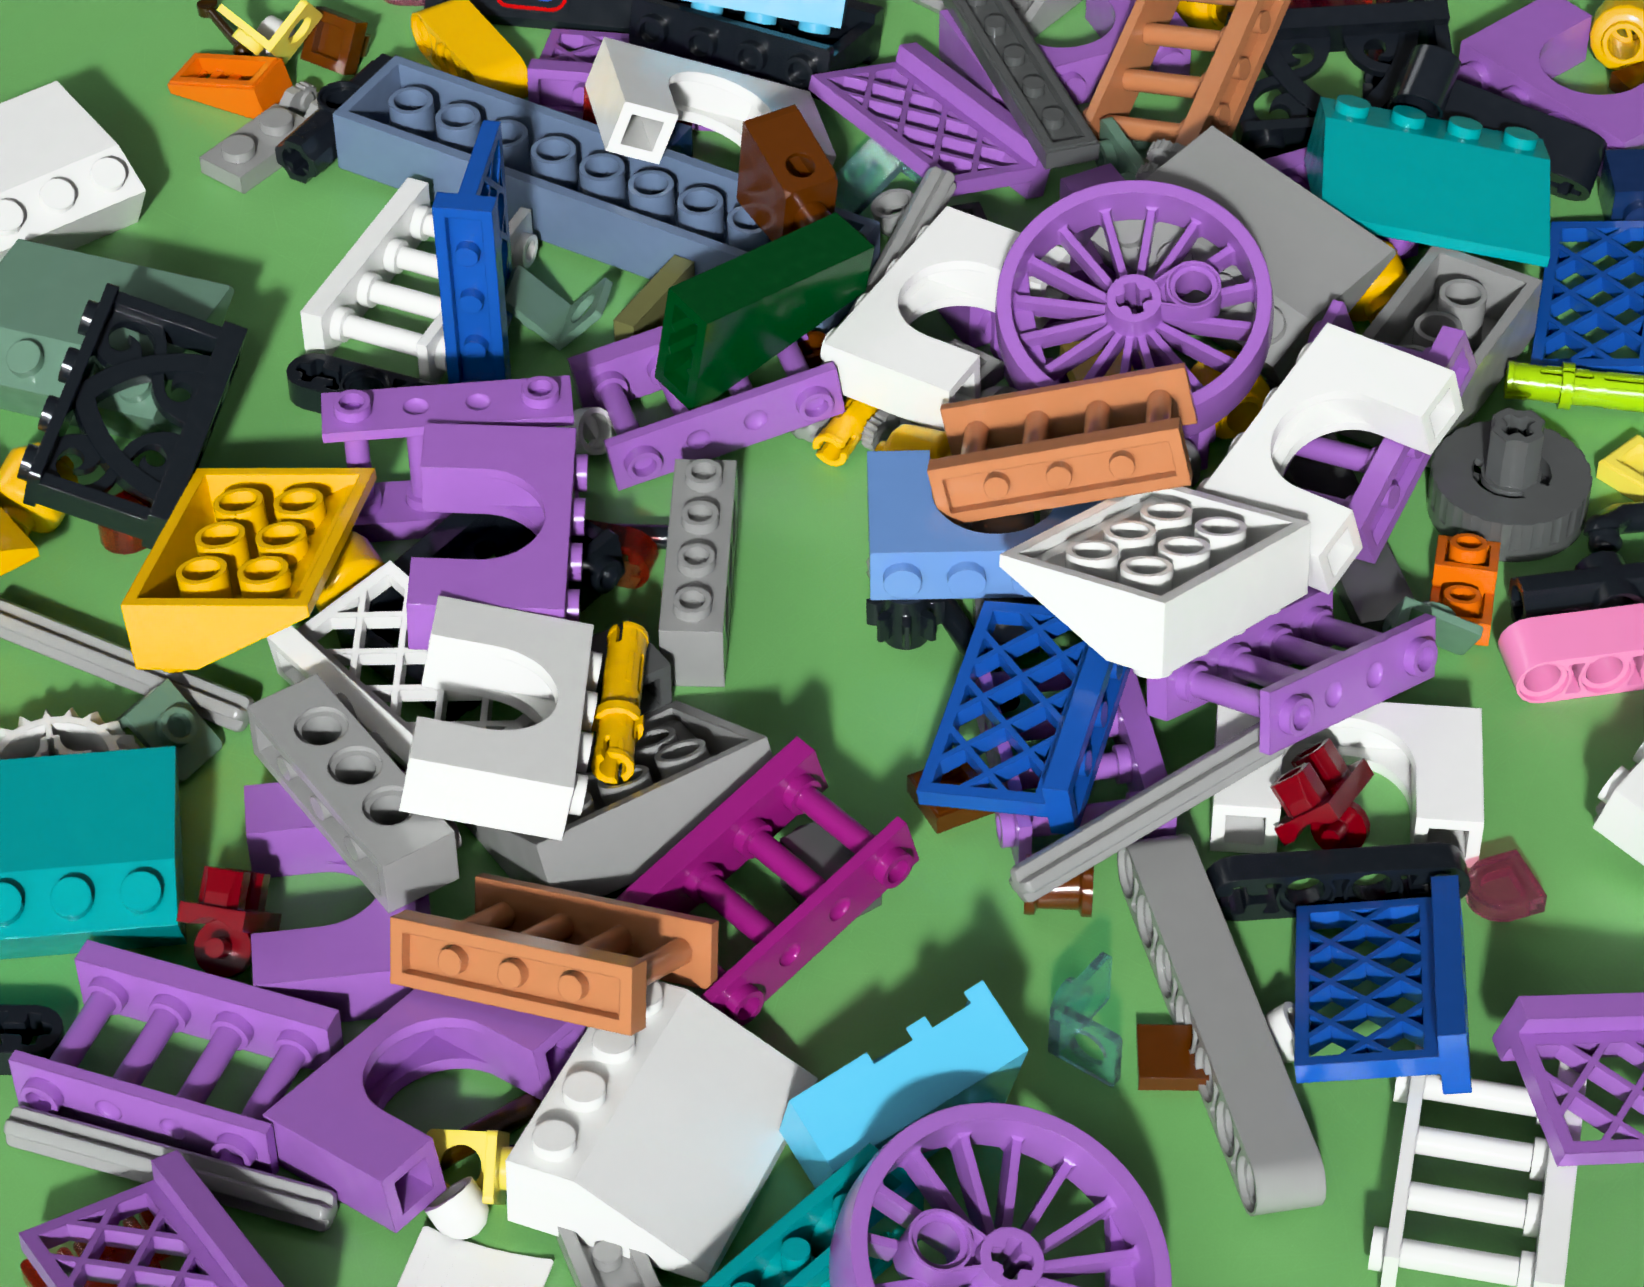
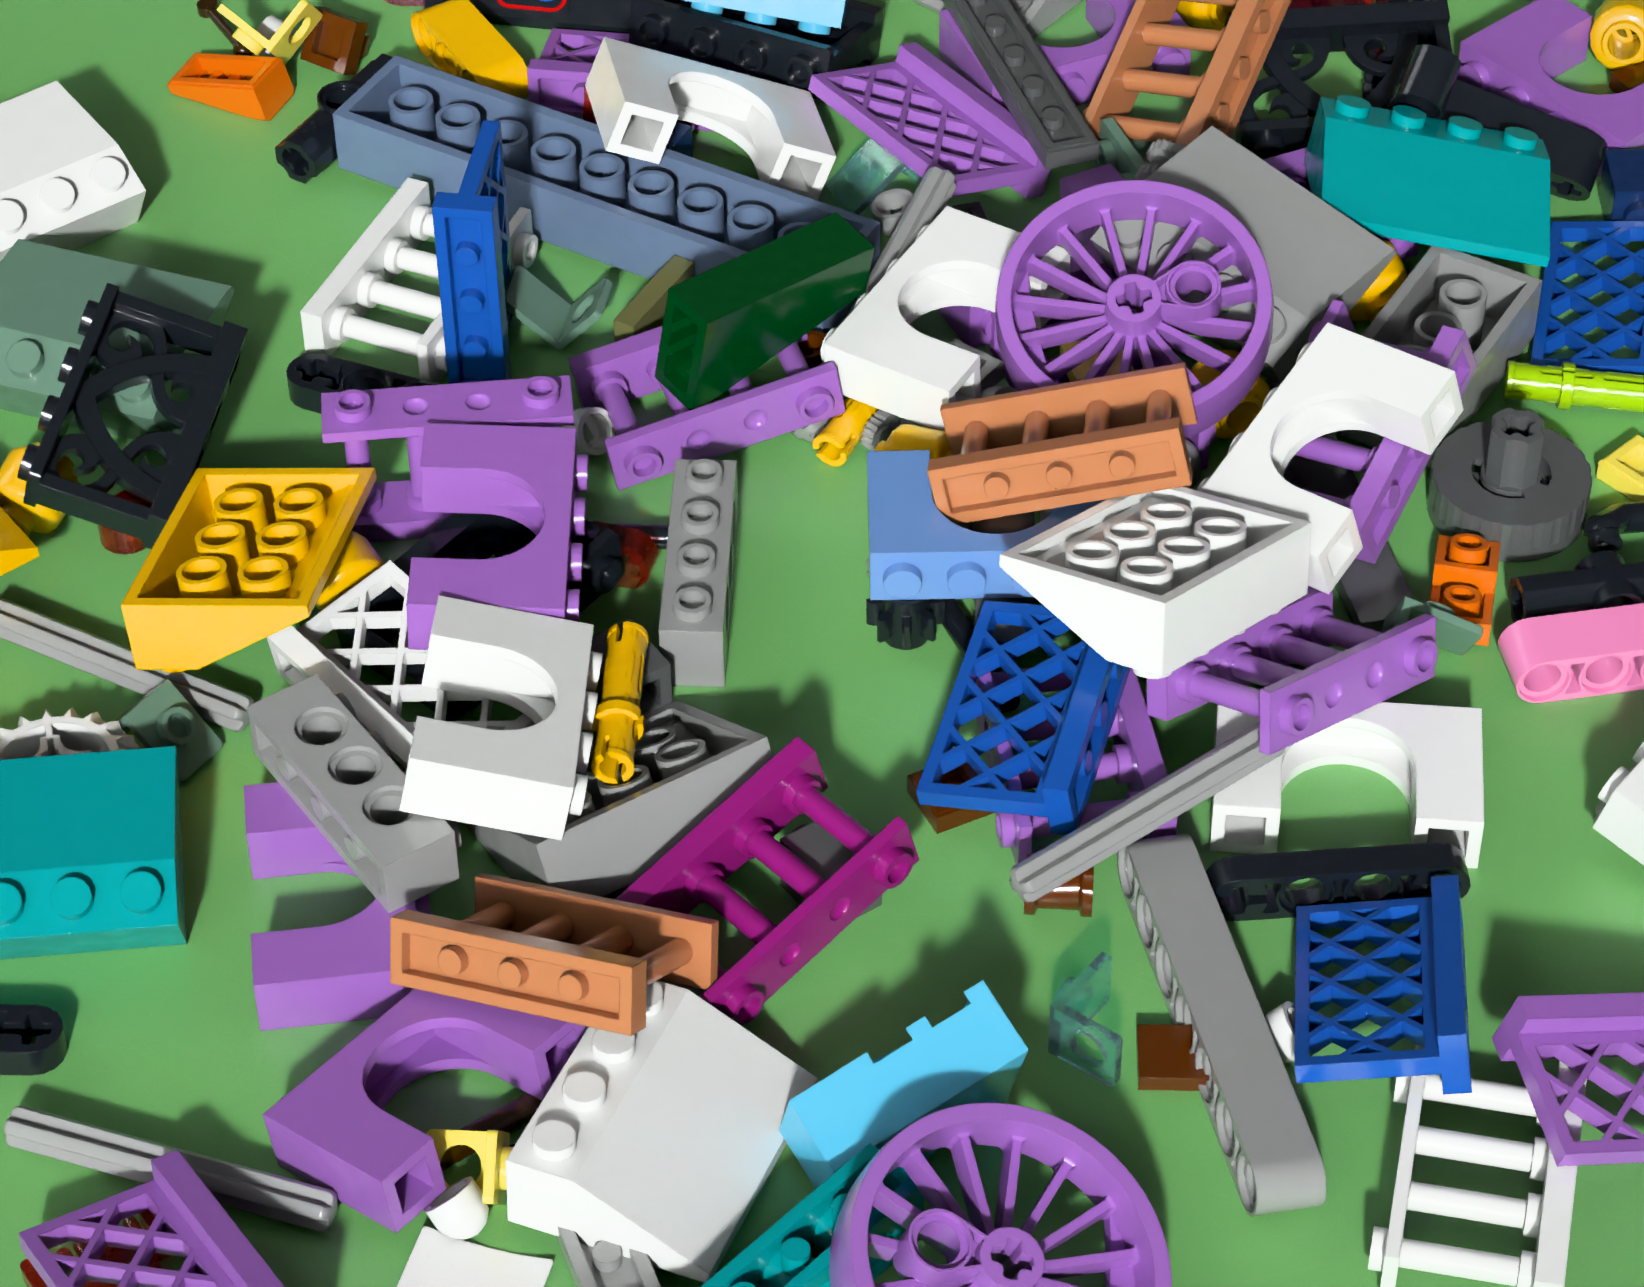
medium lavender fence [8,940,344,1175] -> none
dark red hips [176,866,282,978] -> none
light grey hinge [199,81,318,194] -> none
reddish brown torso [737,104,838,241] -> none
dark red hips [1270,738,1374,849] -> none
clear pink tile [1465,849,1547,922] -> none

